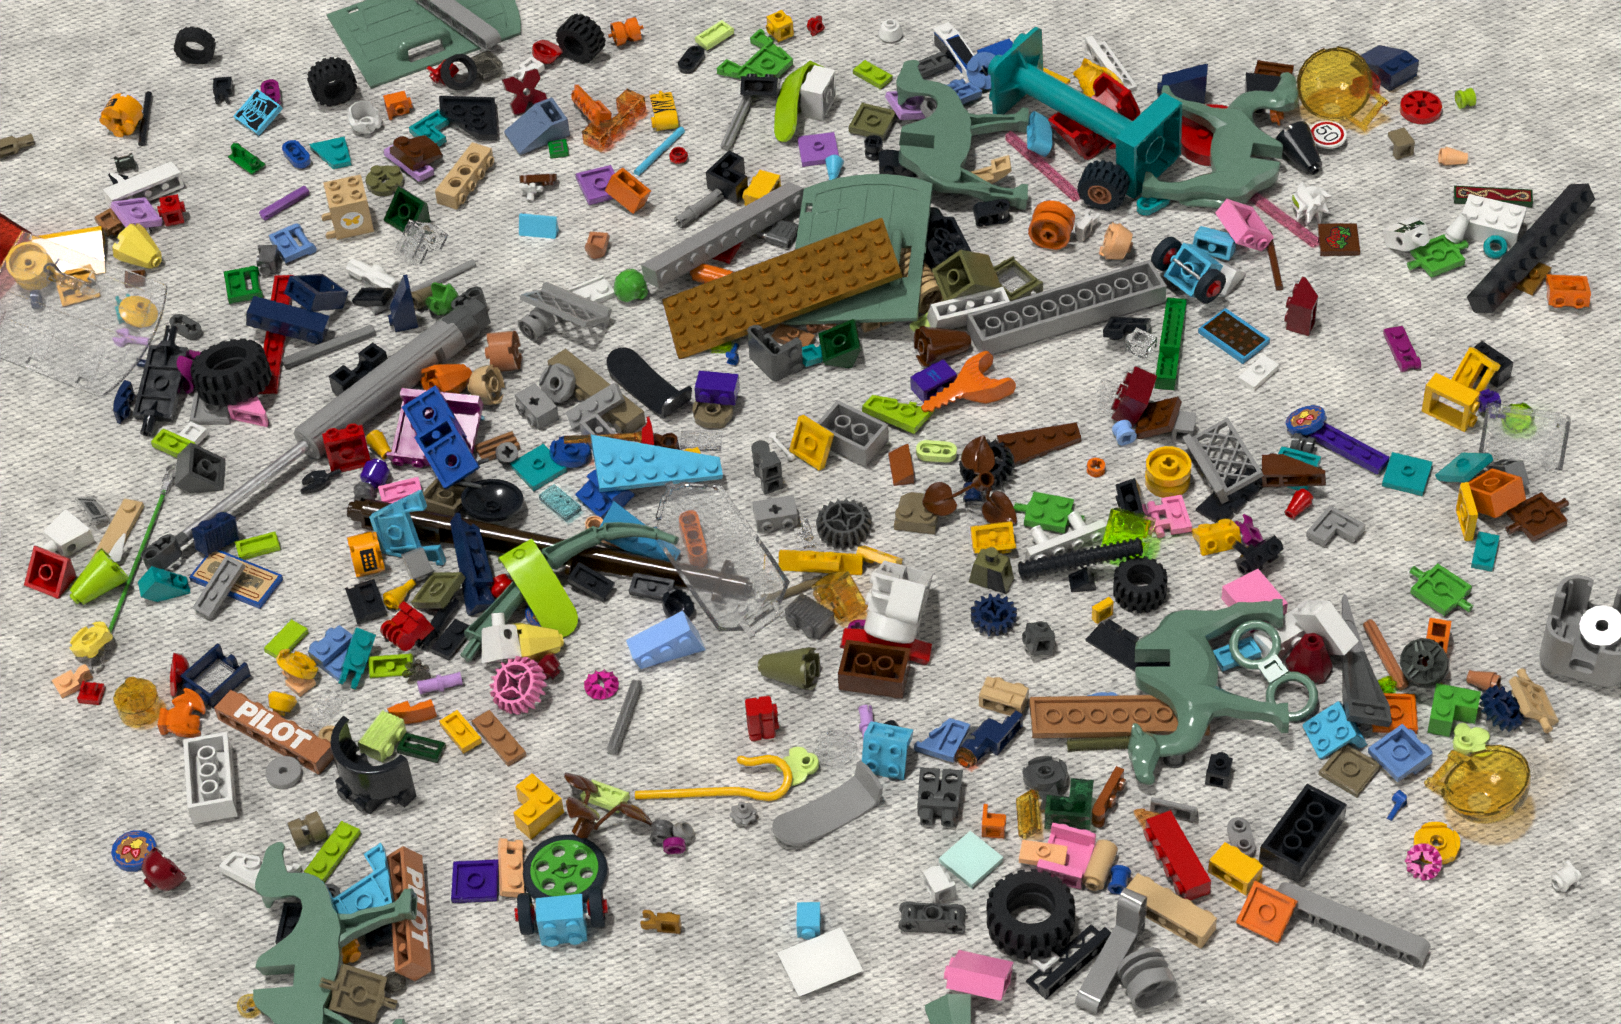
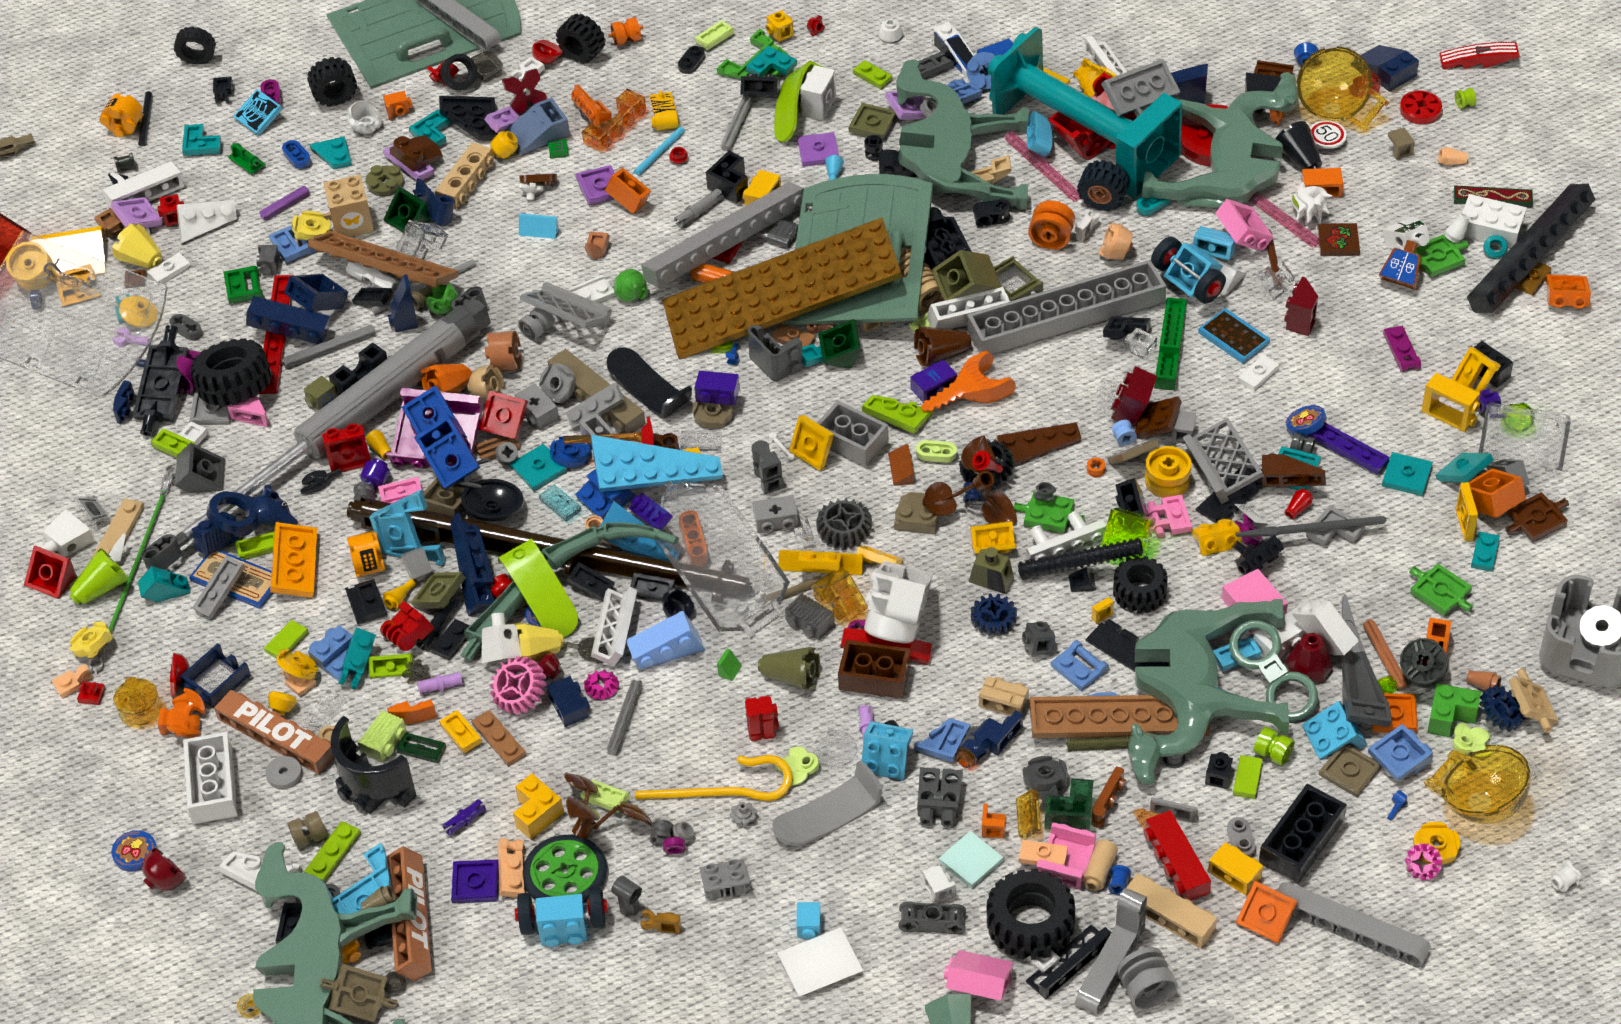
none -> white plate [147,253,191,286]
none -> white wing [177,200,237,243]
none -> teal plate [182,124,222,156]
none -> dark blue animal [206,484,299,537]
none -> light orange plate [270,522,317,598]
none -> light yellow plate [292,211,331,240]
none -> olive brick [304,376,337,410]
none -> medium nougat plate [308,231,458,288]
none -> dark tan cone [361,885,397,910]
none -> dark blue door [413,178,455,226]
none -> dark purple pin [442,799,486,836]
none -> tile [479,390,528,440]
none -> lavender plate [484,106,520,133]
none -> yellow head [490,131,518,159]
none -> dark blue brick [546,676,590,727]
none -> clear smoke piece [566,636,608,664]
none -> white fence [591,587,637,666]
none -> dark grey piece [611,875,642,916]
none -> dark purple plate [629,493,673,530]
none -> light grey hinge [699,859,751,900]
none -> bright green slope [717,648,742,681]
none -> teal plate [746,46,797,77]
none -> red cone [972,450,1003,473]
none -> dark grey plate [1034,482,1056,502]
none -> medium blue plate [1051,640,1109,691]
none -> light grey plate [1101,59,1180,117]
none -> dark tan tile [1107,439,1160,465]
none -> lime tile [1233,755,1262,799]
none -> white sticker [1235,504,1269,524]
none -> dark grey piece [1236,516,1387,537]
none -> clear brick [1253,261,1295,302]
none -> lime wheel [1253,726,1295,766]
none -> blue cone [1294,42,1319,66]
none -> orange brick [1301,168,1343,197]
none -> torso [1379,240,1422,290]
none -> slope [1439,42,1520,69]

